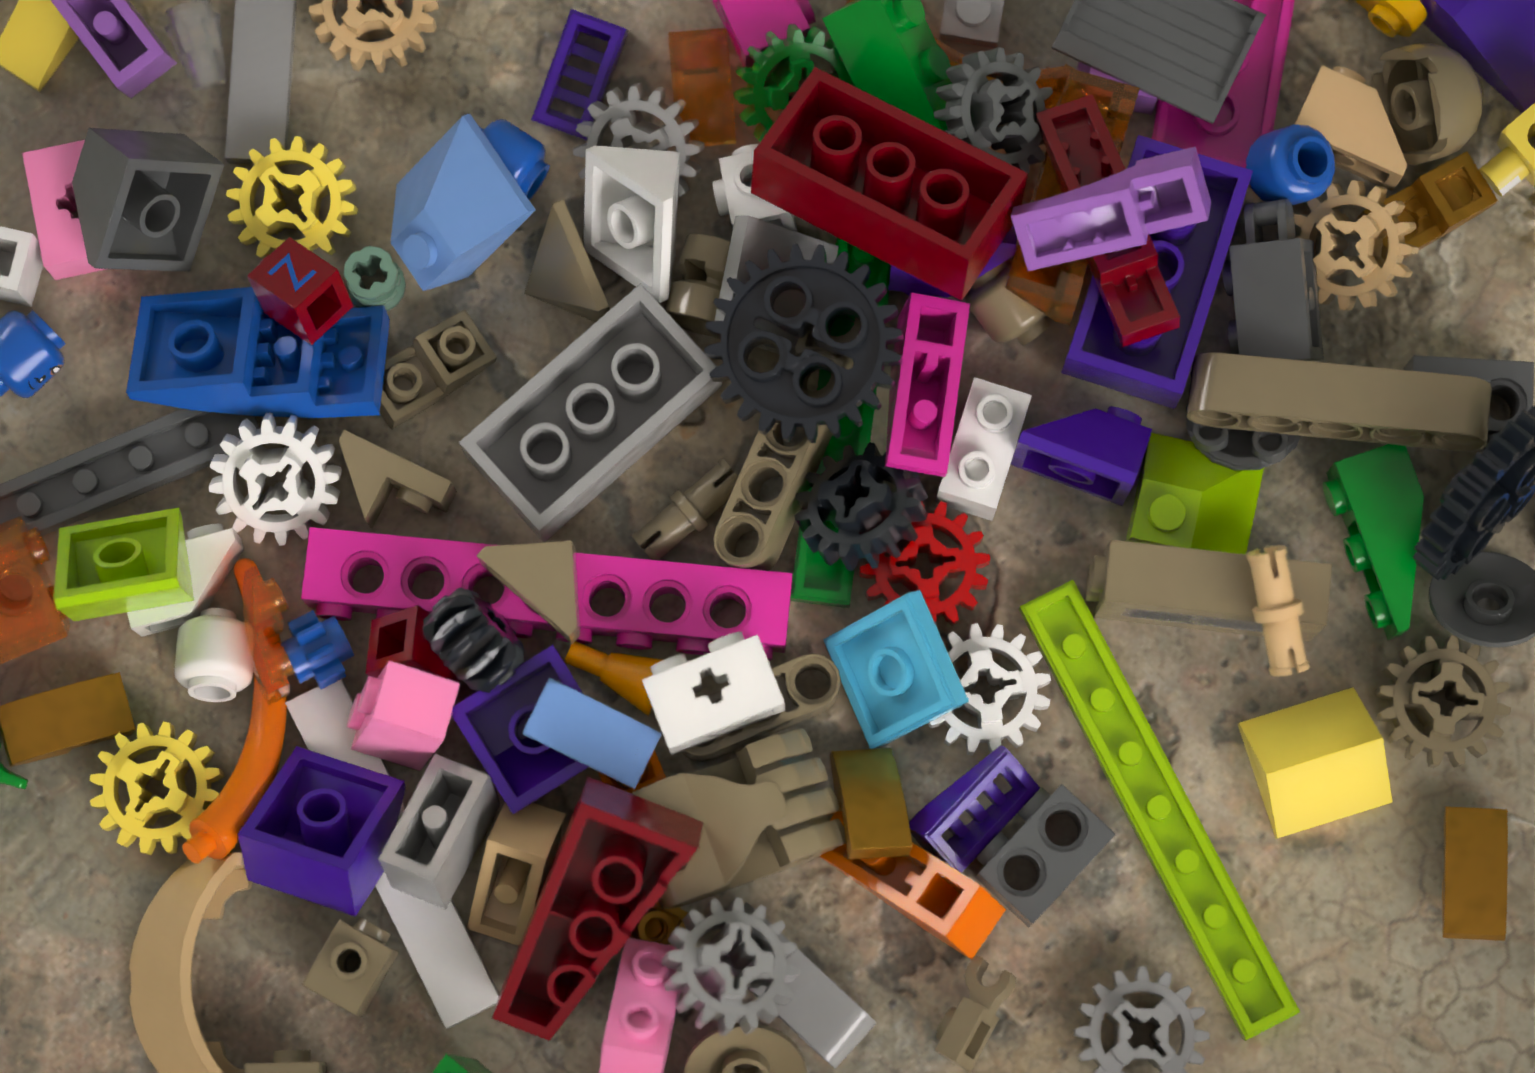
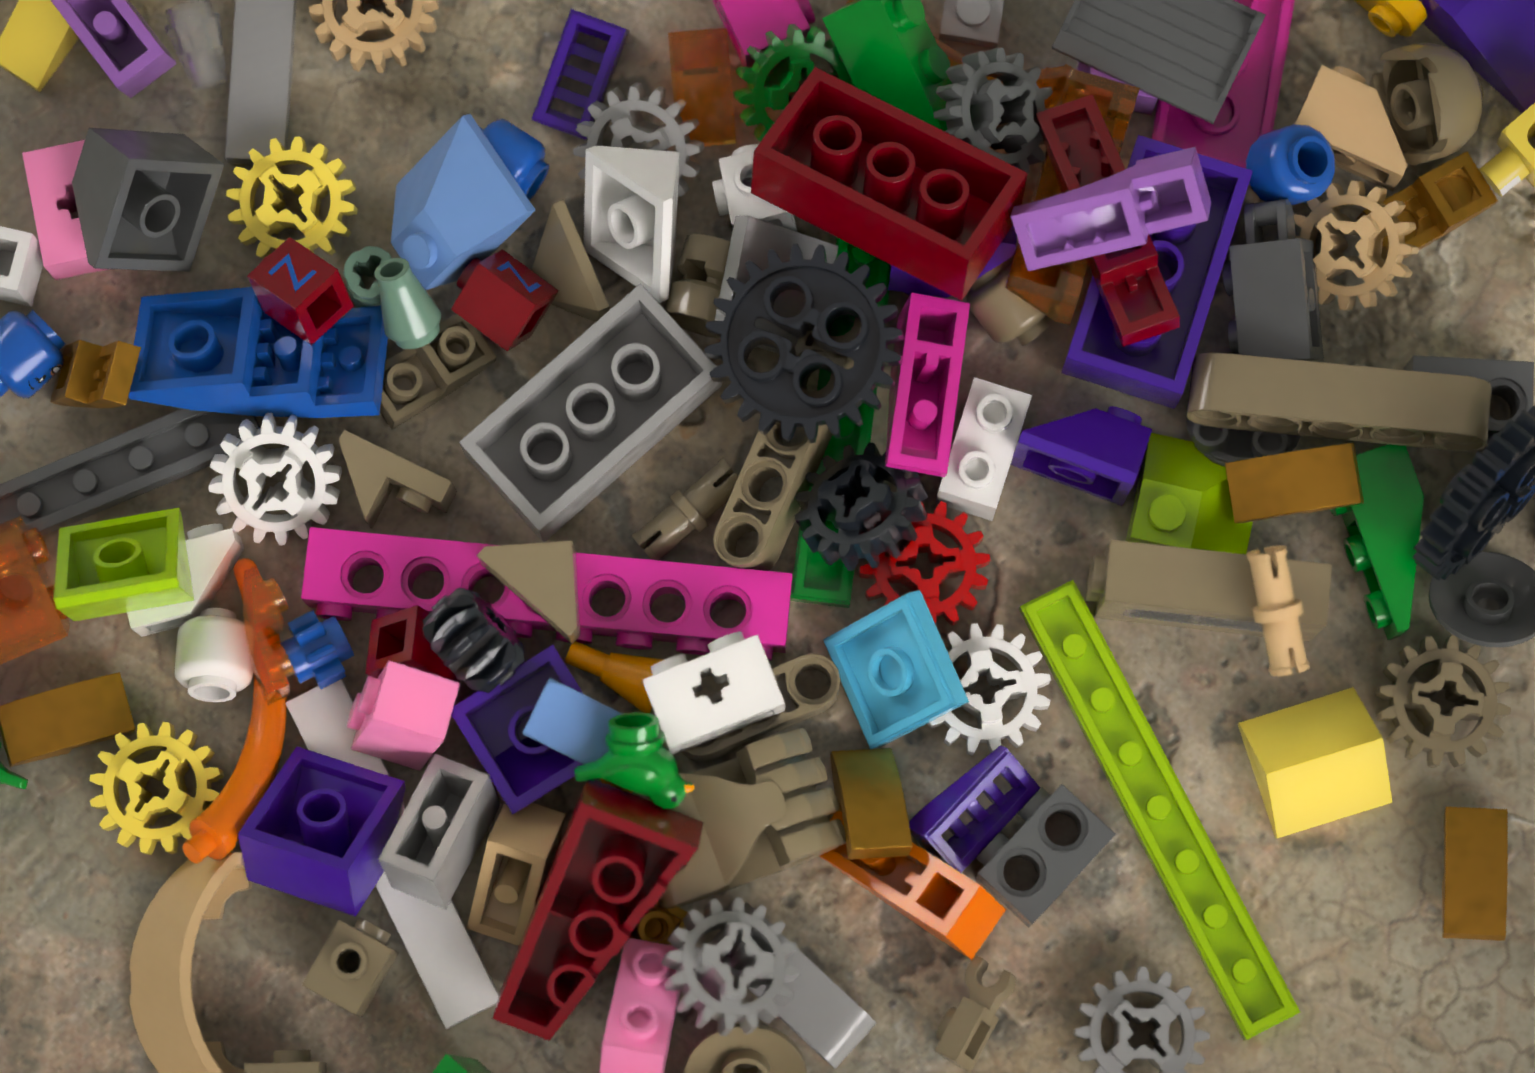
none -> pearl gold slope [50,340,141,408]
none -> sand green cone [374,258,441,349]
none -> dark red brick [451,249,559,352]
none -> green animal [574,713,694,809]
none -> pearl gold slope [1225,443,1364,524]

